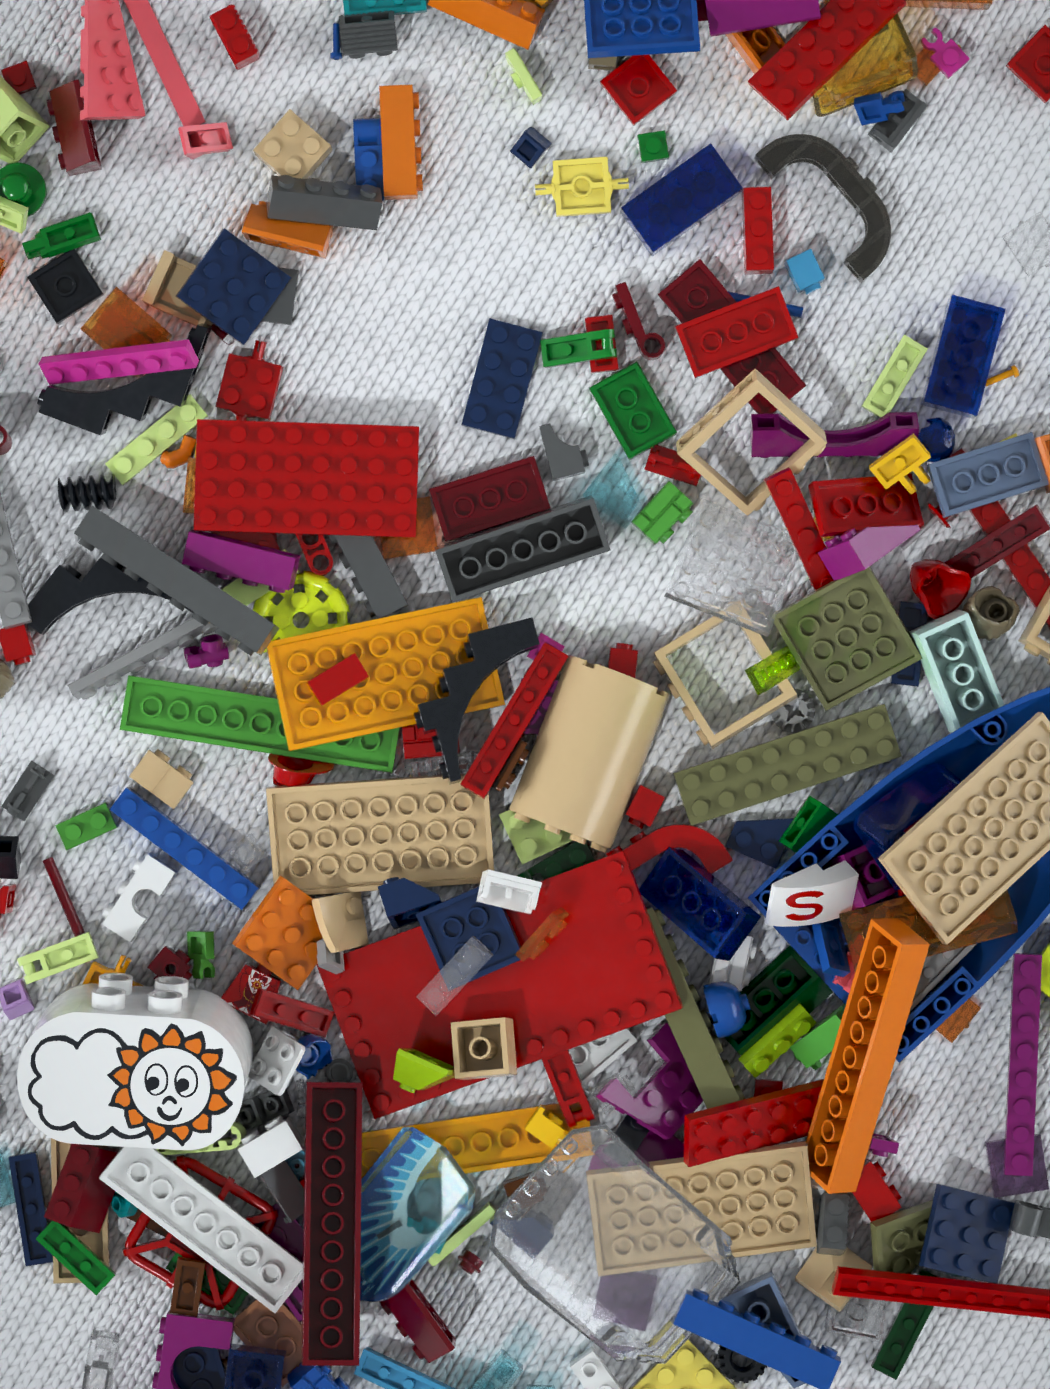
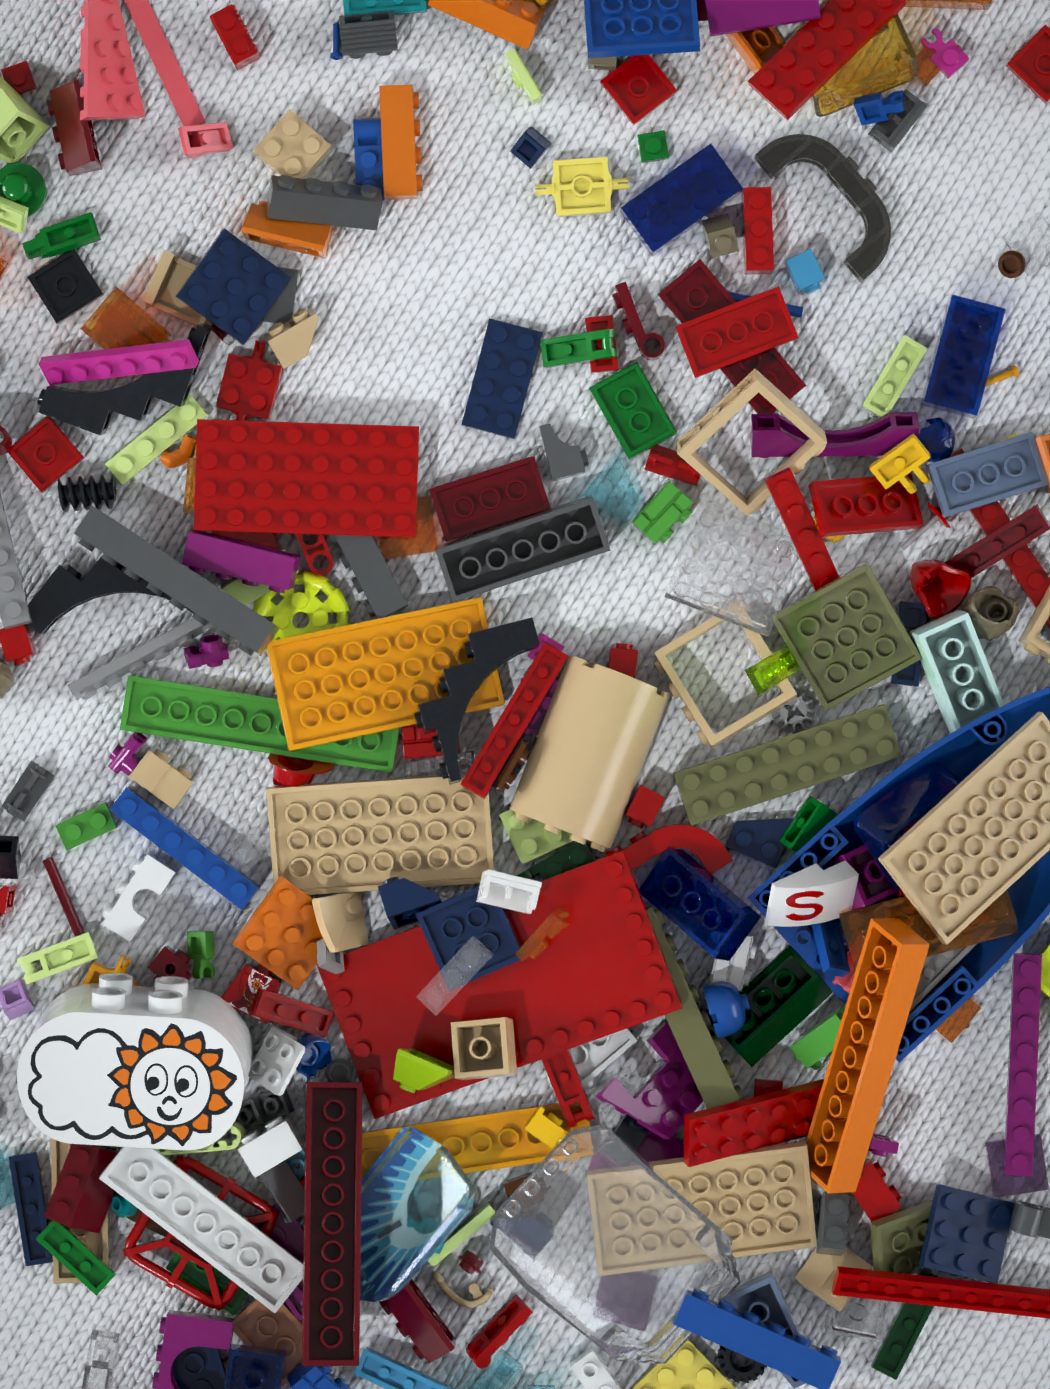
reddish brown plate [170,1256,206,1317] -> none
red tile [307,653,369,706] -> none
lime plate [738,1004,817,1078] -> none
magenta slope [818,525,921,581] -> none
none -> red plate [8,416,85,493]
none -> magenta plate [108,732,147,776]
none -> tan slope [264,308,318,369]
none -> tan piece [432,1271,494,1308]
none -> red plate [466,1294,533,1369]
none -> dark tan brick [701,213,739,258]
none -> reddish brown plate [998,250,1026,278]

